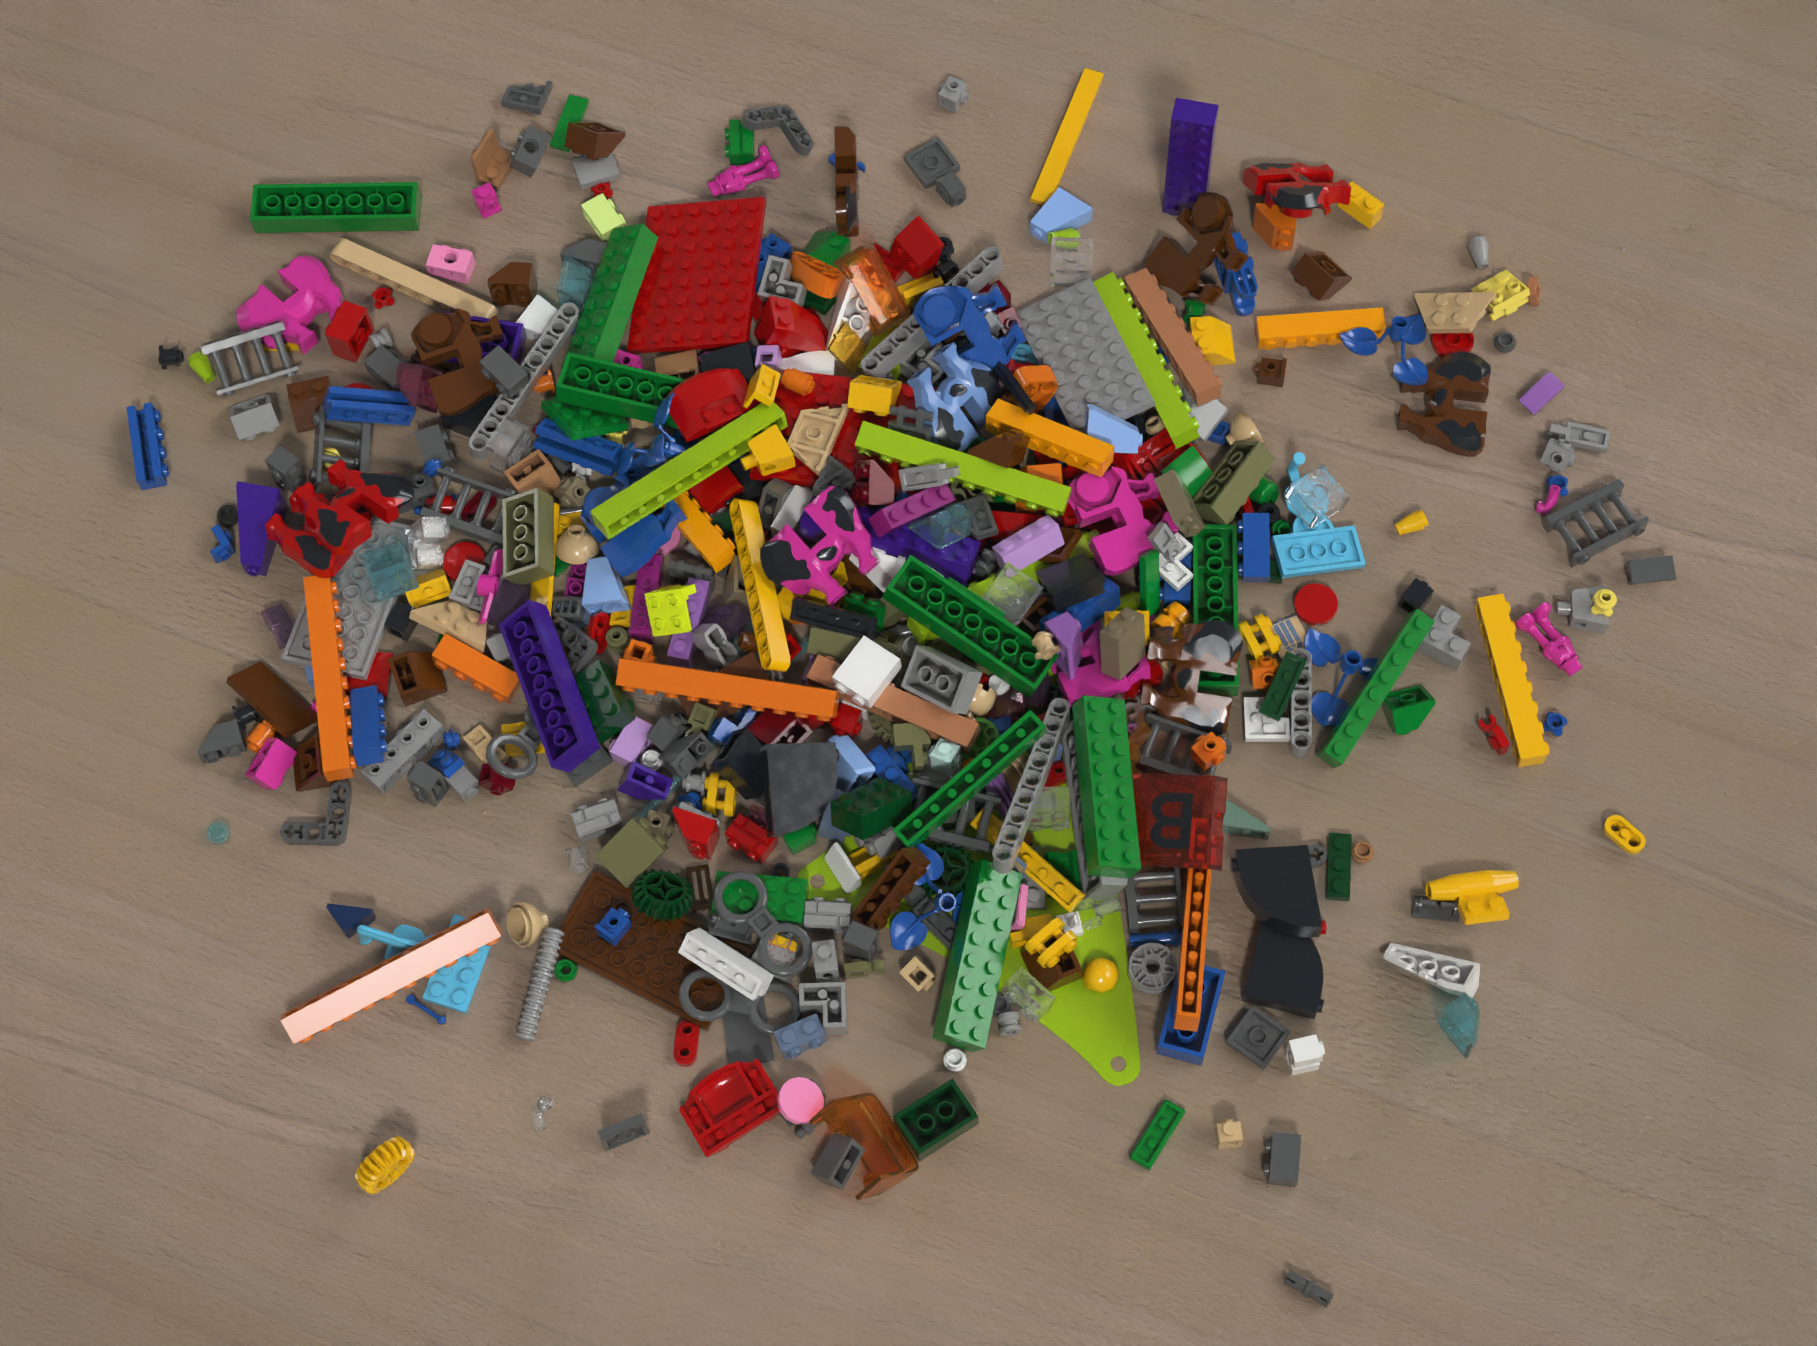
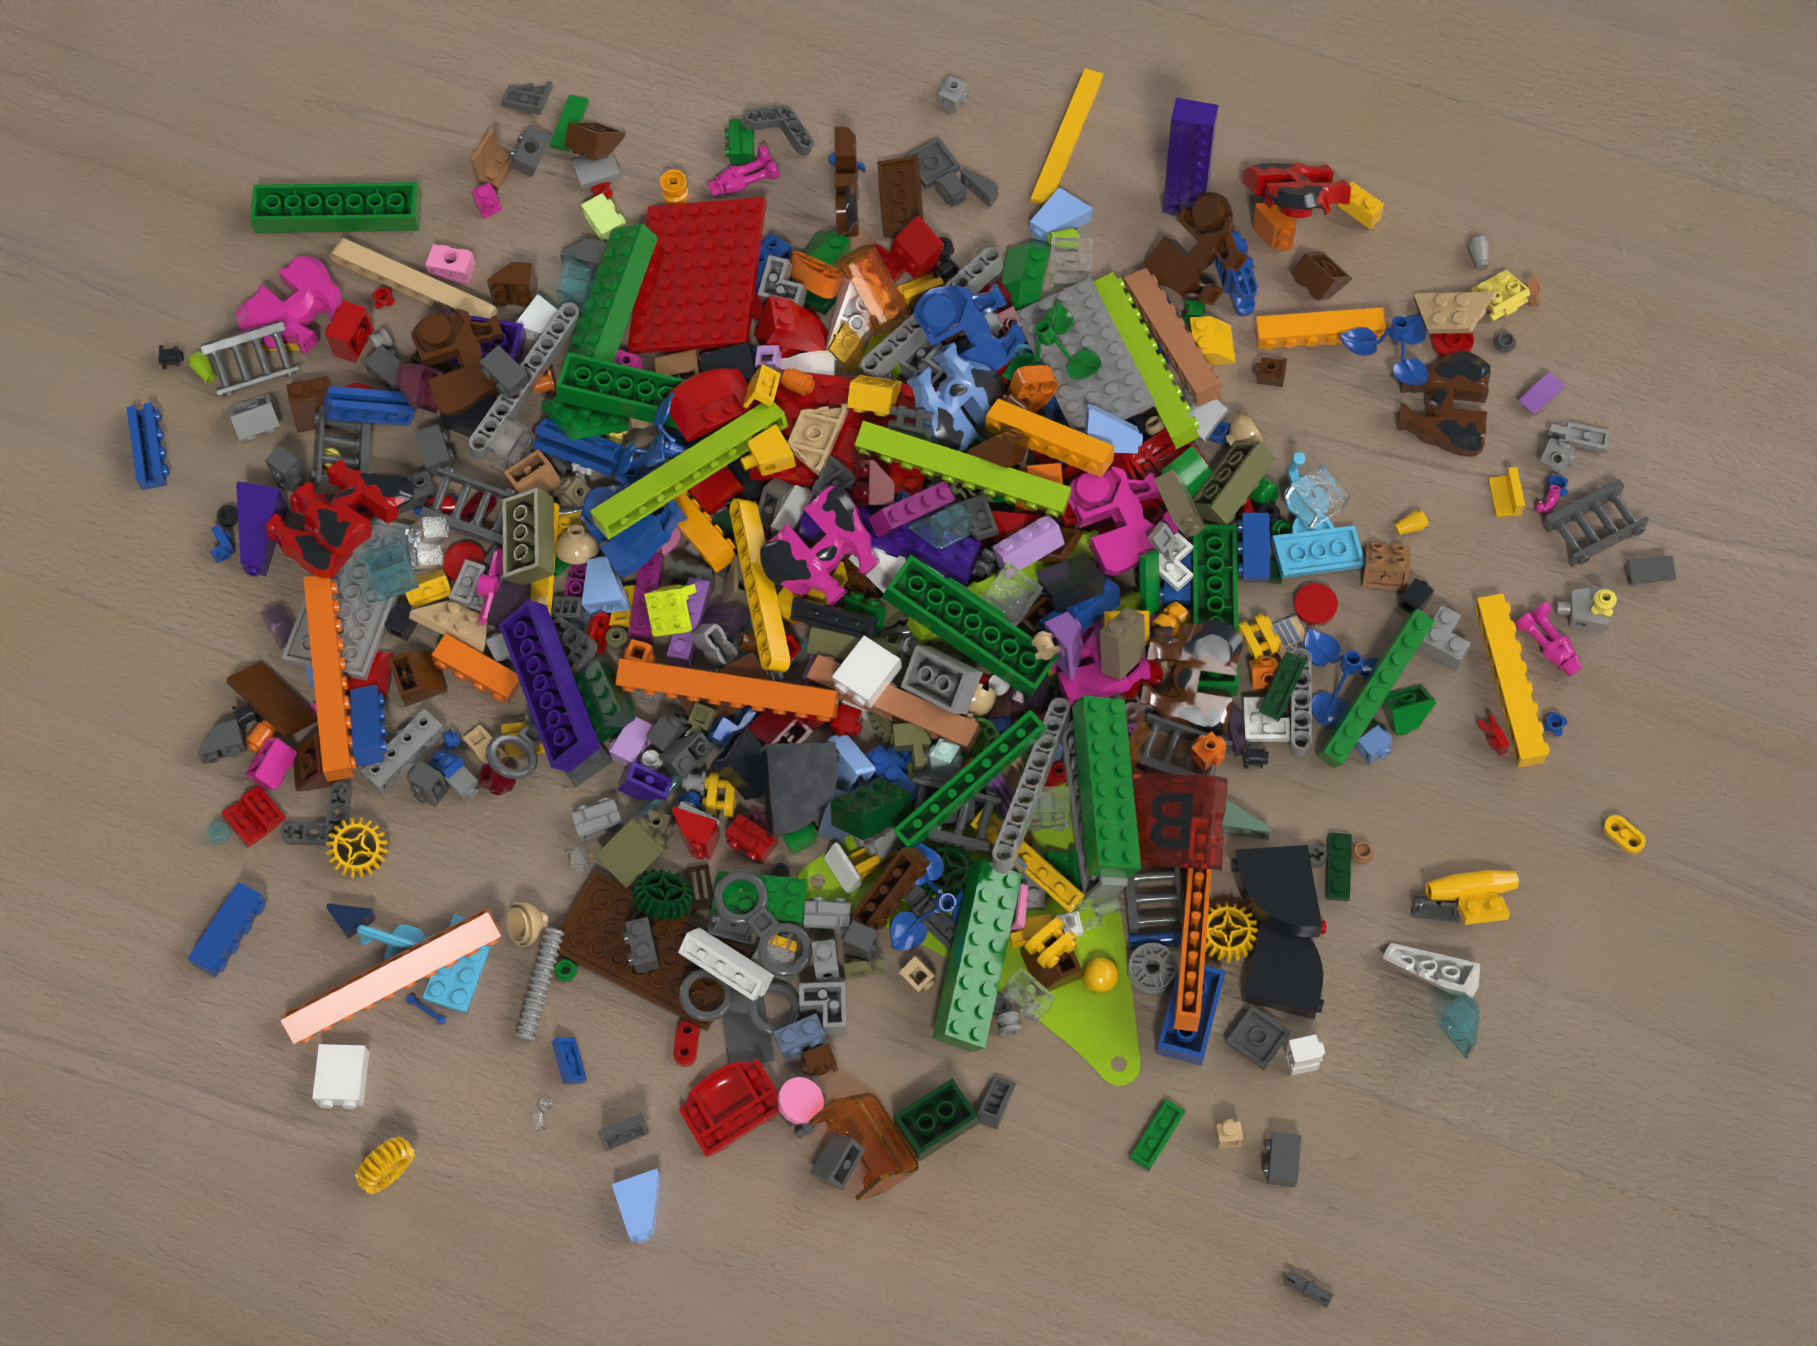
blue plate [422,459,444,478] -> none
blue brick [594,908,632,947] -> none
light grey hinge [898,463,961,492] -> none
white plate [943,1049,967,1072] -> none
black axle [994,362,1036,415] -> none
none -> blue brick [187,882,266,978]
none -> red slope [222,785,286,848]
none -> white brick [312,1044,369,1109]
none -> yellow gear [326,817,388,878]
none -> blue plate [551,1037,587,1084]
none -> light blue slope [612,1168,661,1243]
none -> dark grey brick [623,917,660,974]
none -> light orange wheel [660,169,689,205]
none -> reddish brown brick [801,1043,838,1076]
none -> reddish brown tile [877,155,924,239]
none -> dark grey slope [961,168,998,207]
none -> dark grey slope [977,1075,1016,1129]
none -> green wedge [1001,239,1052,311]
none -> green plant [1002,302,1102,381]
none -> yellow gear [1205,901,1259,963]
none -> clear purple slope [1227,705,1246,757]
none -> black brick [1244,743,1269,769]
none -> medium blue brick [1355,725,1393,765]
none -> medium nougat bracket [1362,541,1410,592]
none -> yellow panel [1488,467,1525,518]

